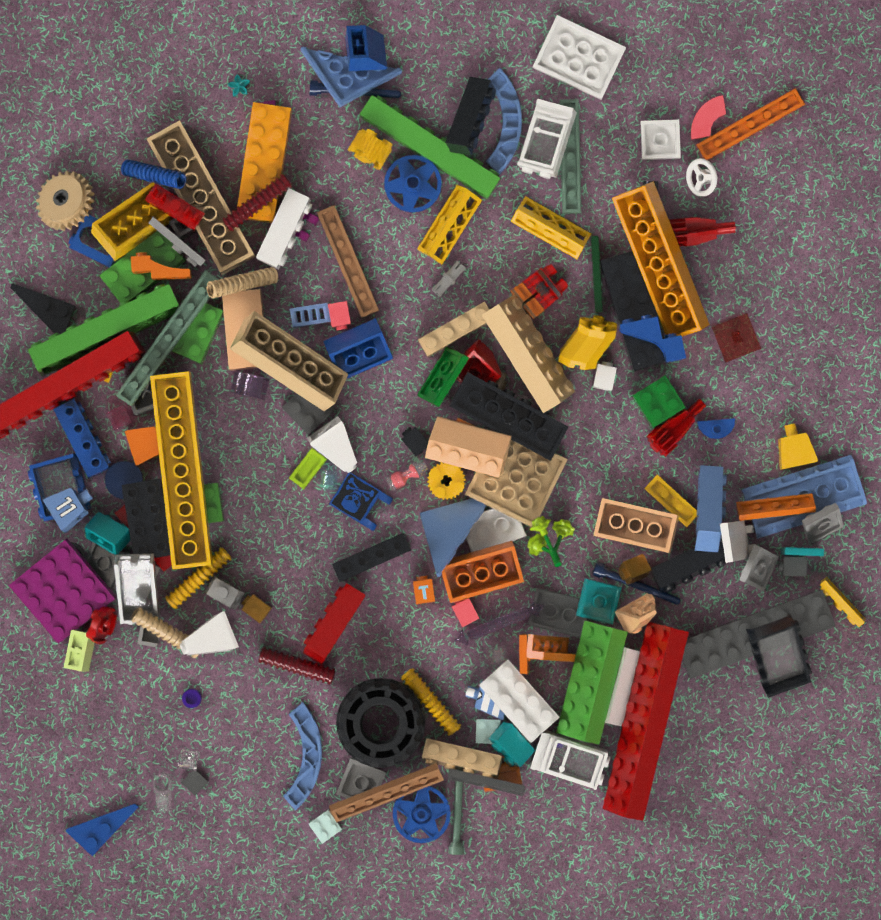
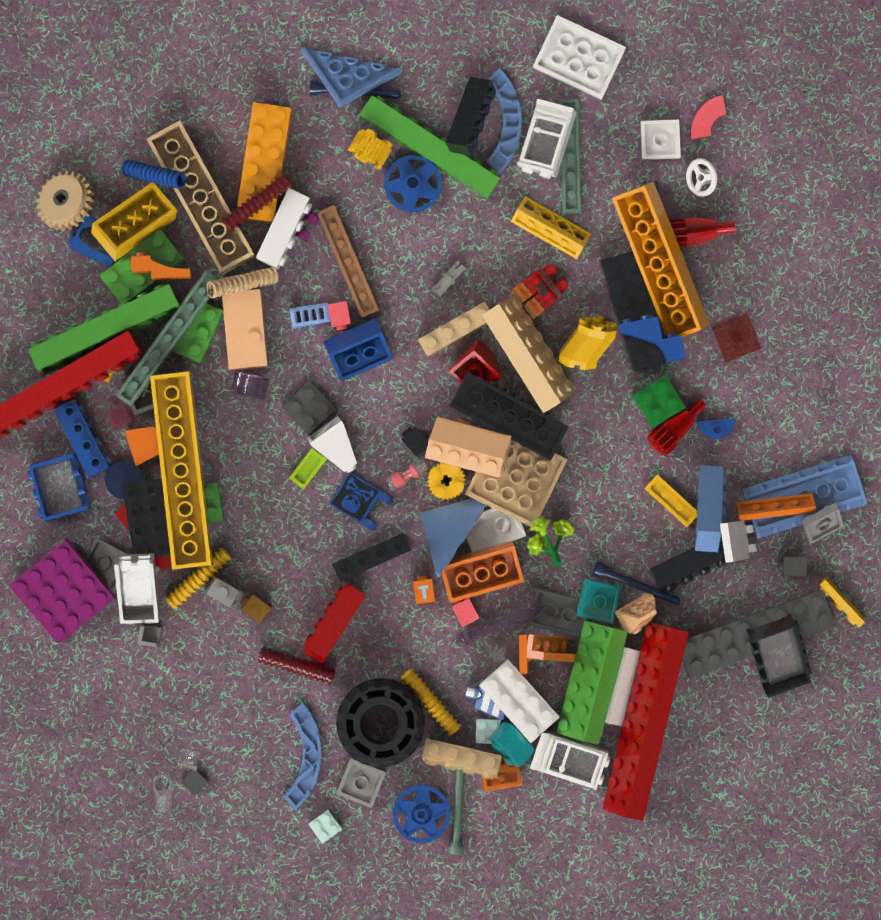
black wing [10,283,76,334] -> none
medium blue torso [43,488,93,533] -> none
yellowish green hinge [64,630,94,672] -> none
blue wing [66,804,139,856] -> none
teal brick [85,512,131,555] -> none
red plate [86,606,117,645] -> none
tan piece [131,607,199,658] -> none
red plate [145,183,205,231] -> none
light grey wing [148,217,206,267] -> none
dark grey brick [169,219,197,241] -> none
white slope [180,611,239,656] -> none
dark purple tile [182,689,202,708] -> none
teal plant [227,74,250,97] -> none
tan brick [230,311,348,411] -> none
clear light blue brick [319,470,338,491] -> none
medium nougat plate [329,763,444,823] -> none
blue slope [345,25,387,71] -> none
yellow fence [417,185,482,265] -> none
green tile [417,347,469,407] -> none
dark grey tile [448,768,525,796] -> none
dark green tile [590,236,603,314] -> none
white brick [592,361,617,391] -> none
light nougat brick [593,498,679,554] -> none
pearl gold brick [619,554,652,585] -> none
orange tile [696,88,805,160] -> none
light grey plate [739,545,779,592] -> none
yellow torso [778,423,818,470] -> none
teal tile [780,547,824,556] -> none

